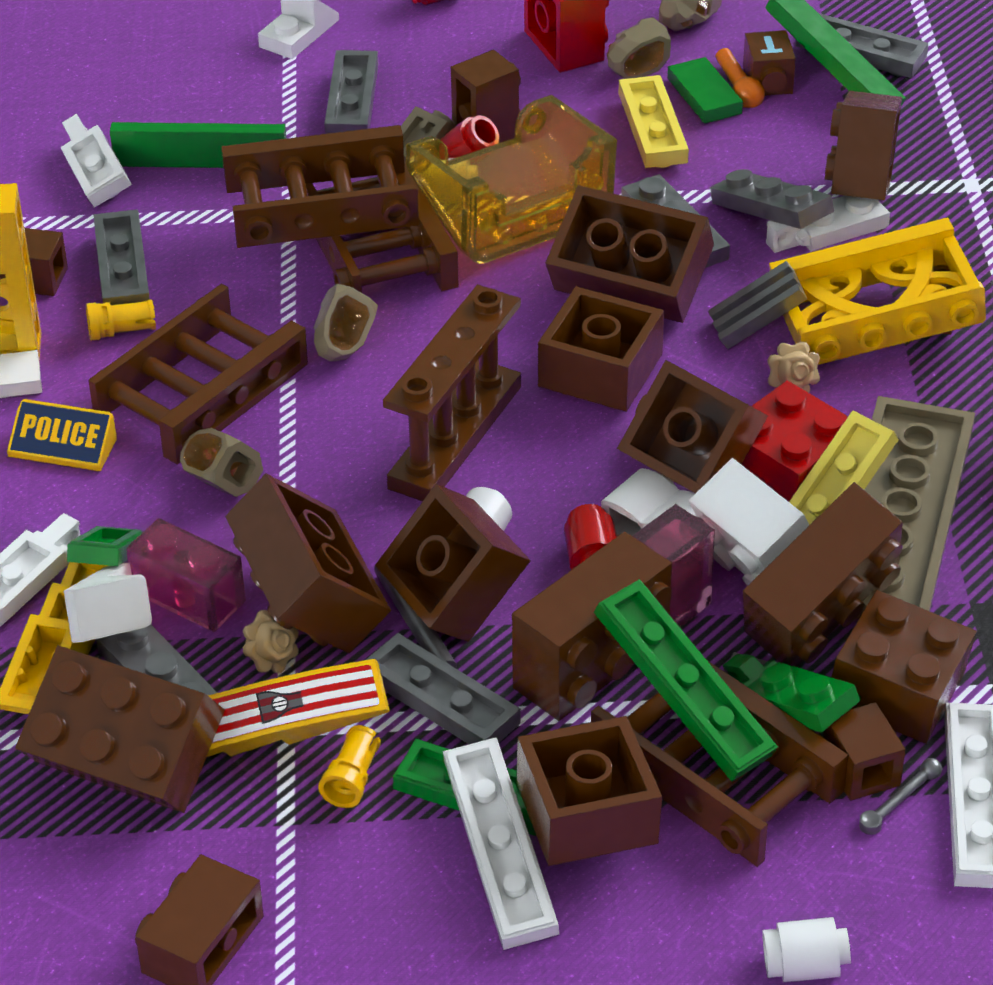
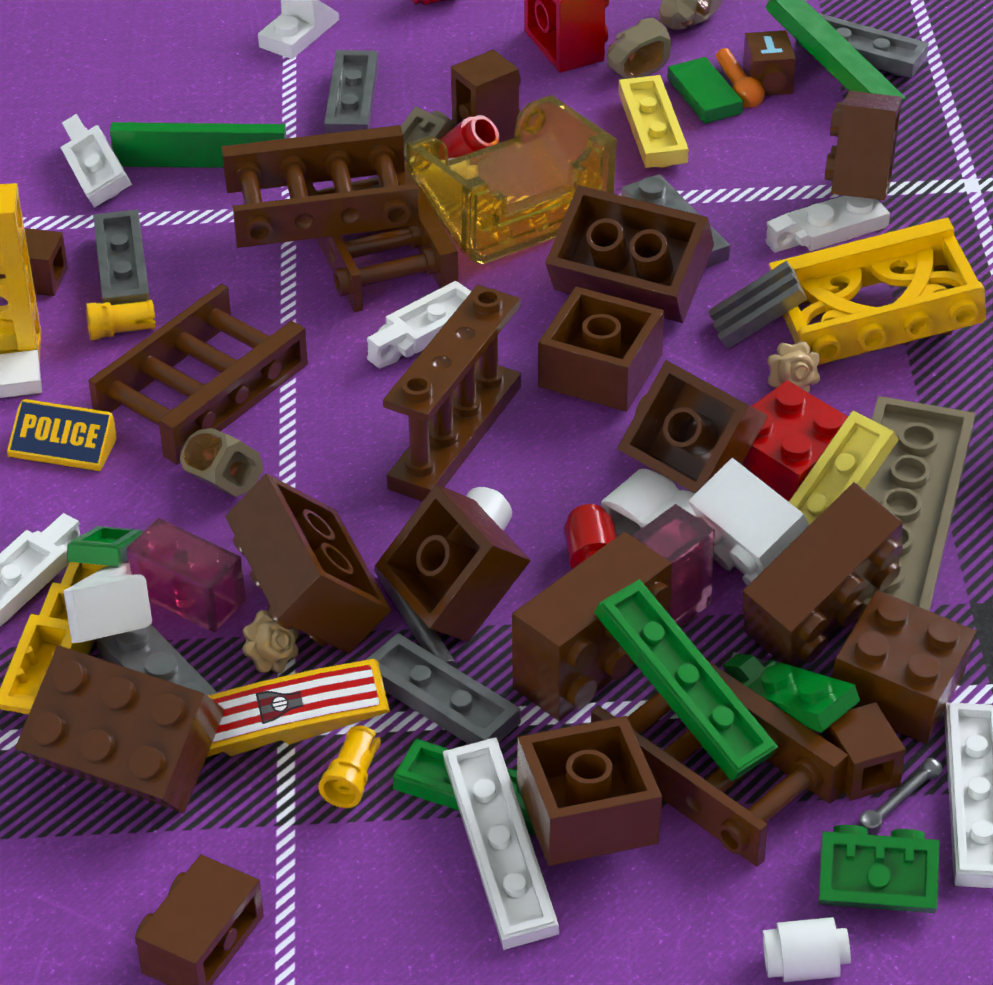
rock [313,284,378,362] -> none
flat silver plate [709,169,834,229] -> none
none -> white hinge [367,281,471,369]
none -> green bracket [818,825,939,914]

